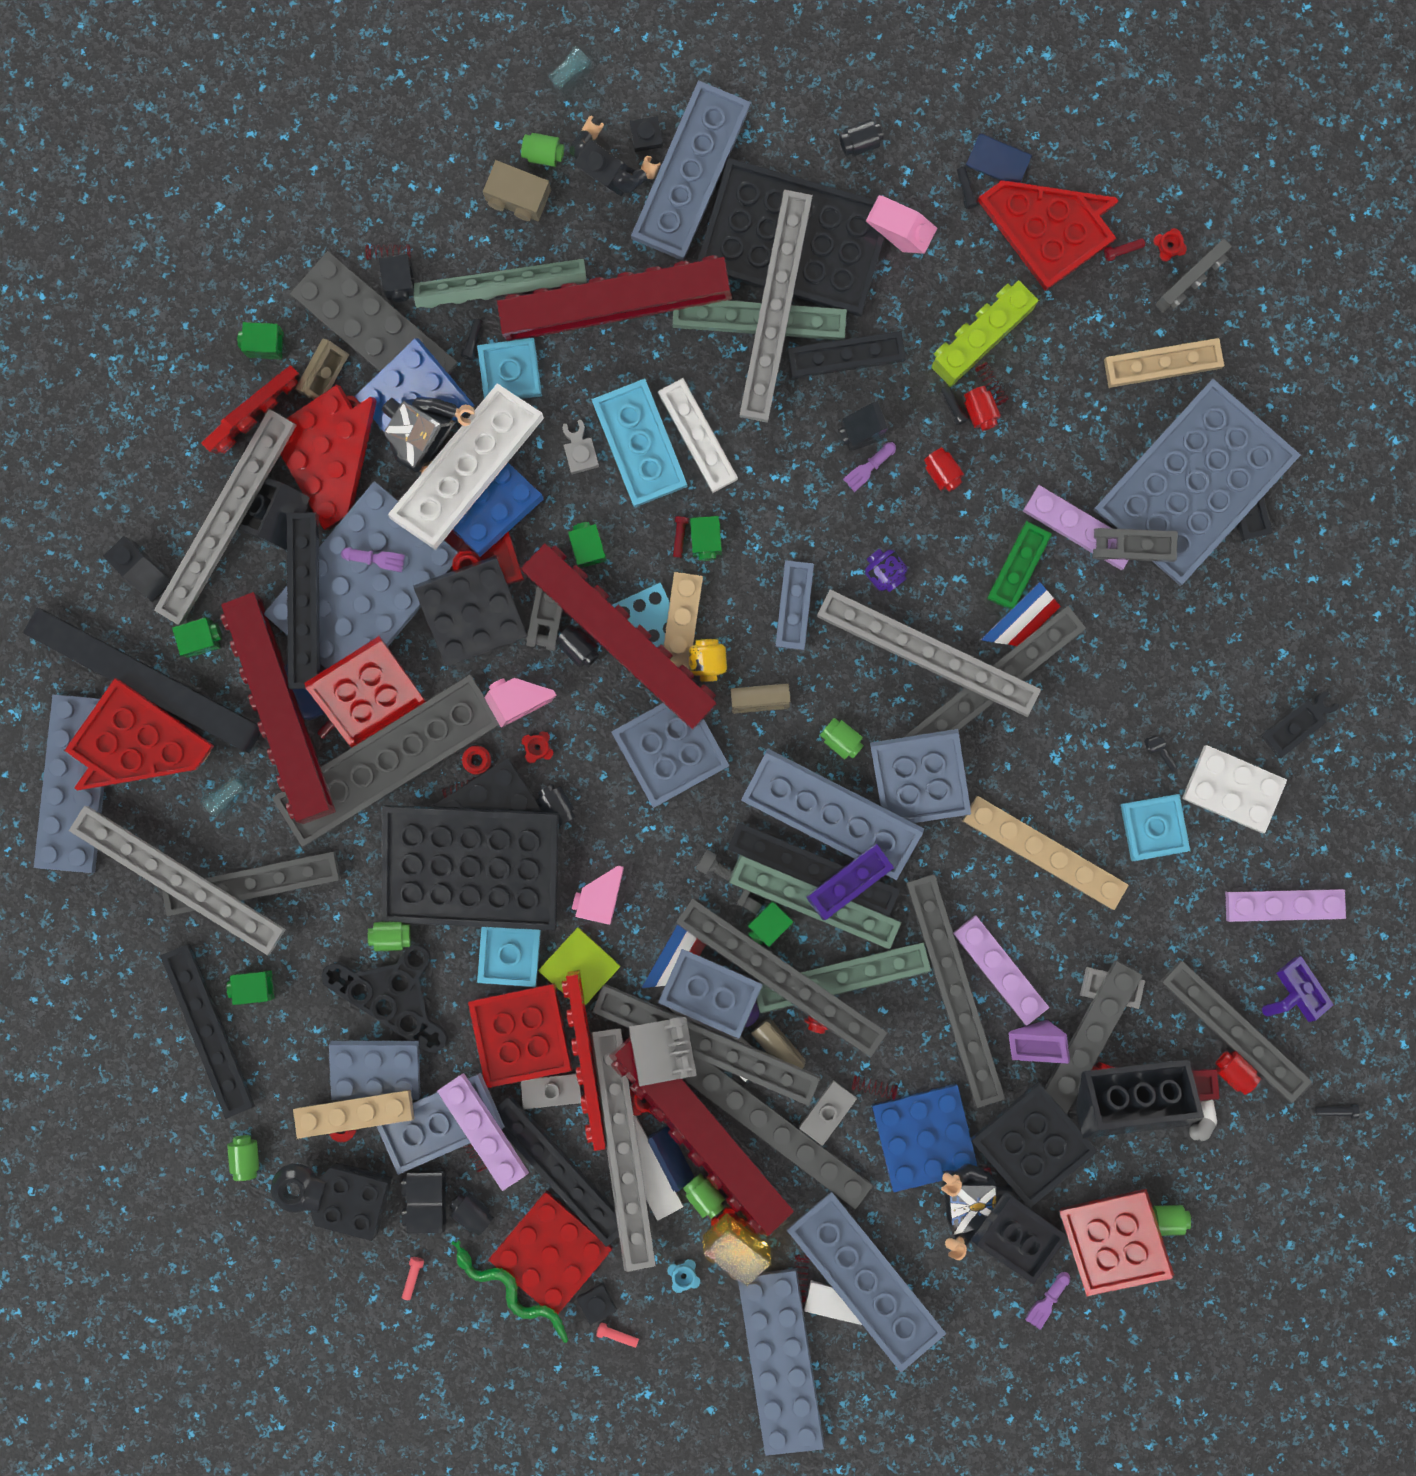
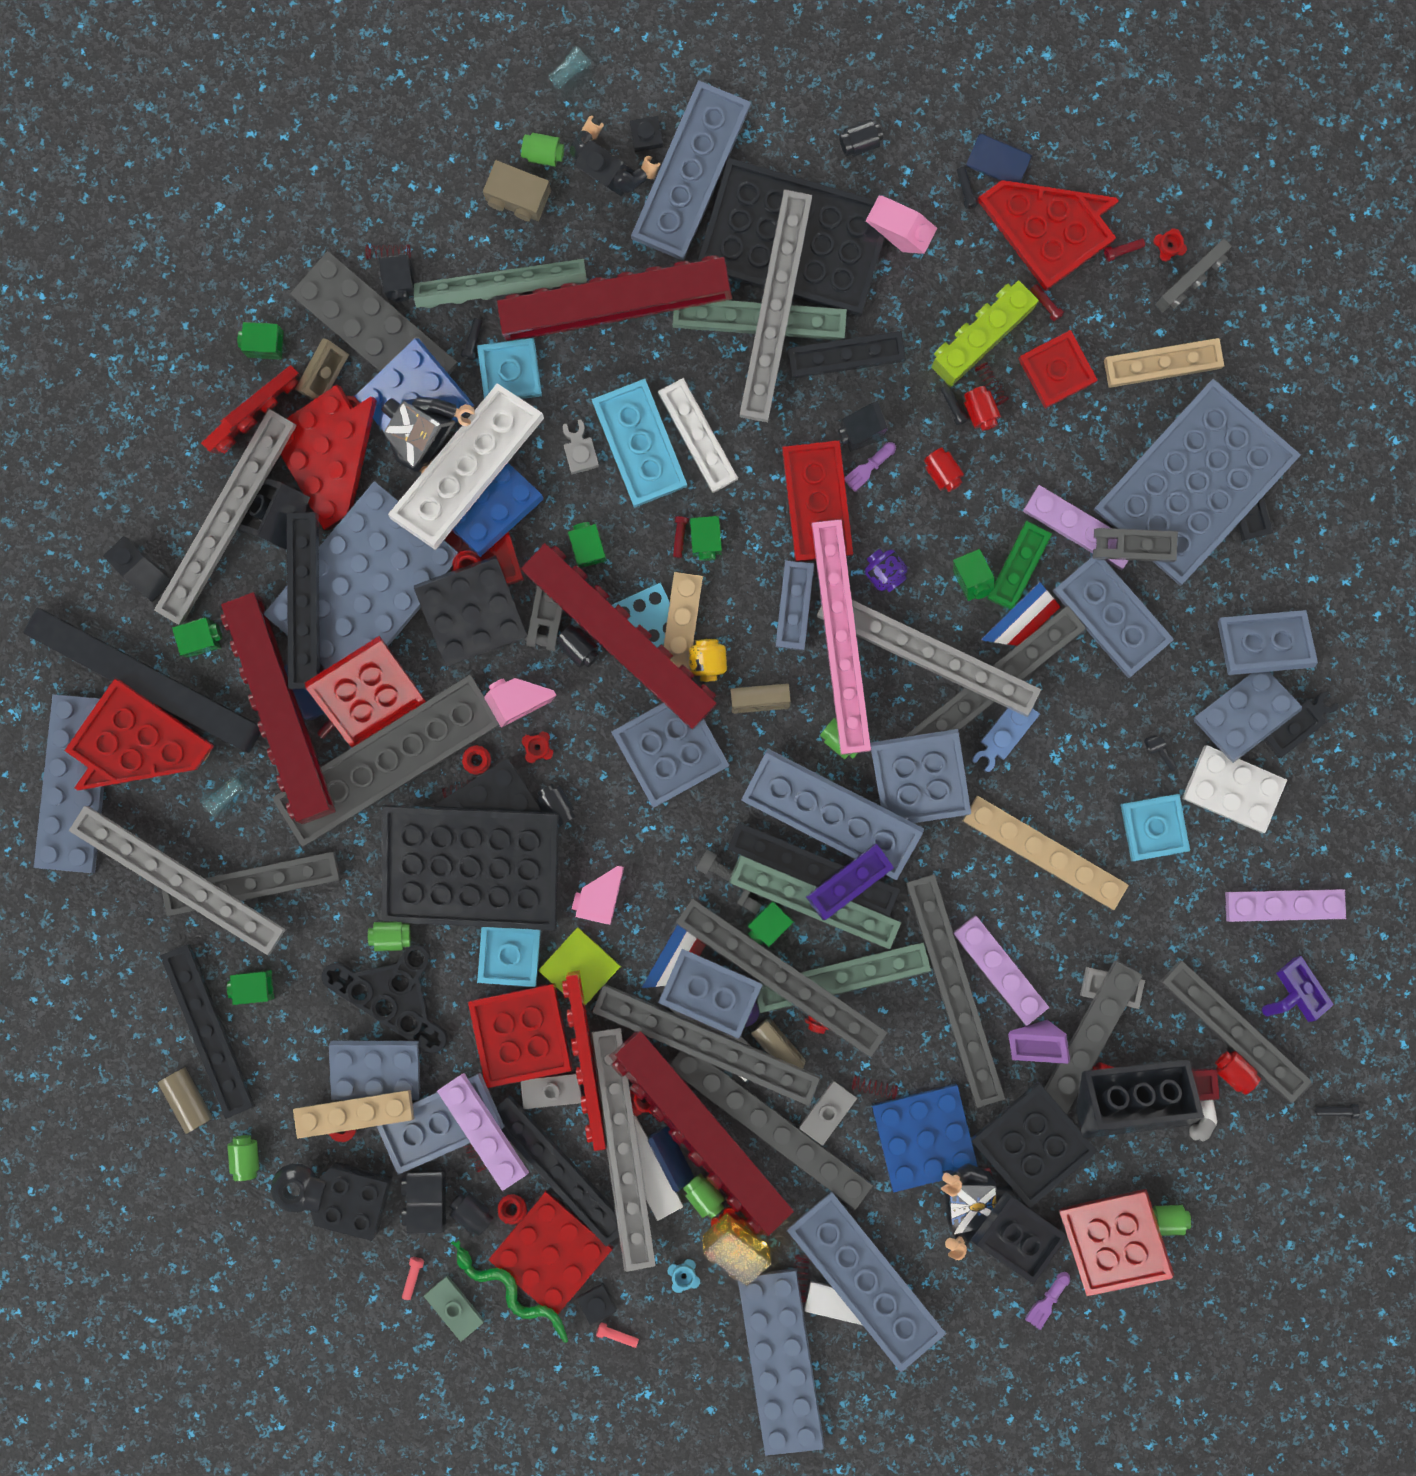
medium lavender piece [341,547,405,572] -> none
light grey hinge [629,1017,697,1086] -> none
none -> dark tan brick [158,1067,213,1134]
none -> sand green plate [424,1275,485,1342]
none -> red plate [498,1194,527,1225]
none -> red plate [782,440,853,562]
none -> bright pink plate [812,520,871,755]
none -> green brick [953,549,994,601]
none -> medium blue plate [972,708,1040,772]
none -> red plate [1018,330,1098,409]
none -> dark red piece [1030,284,1064,322]
none -> sand blue plate [1053,556,1174,678]
none -> sand blue plate [1194,672,1302,763]
none -> sand blue plate [1218,610,1318,675]

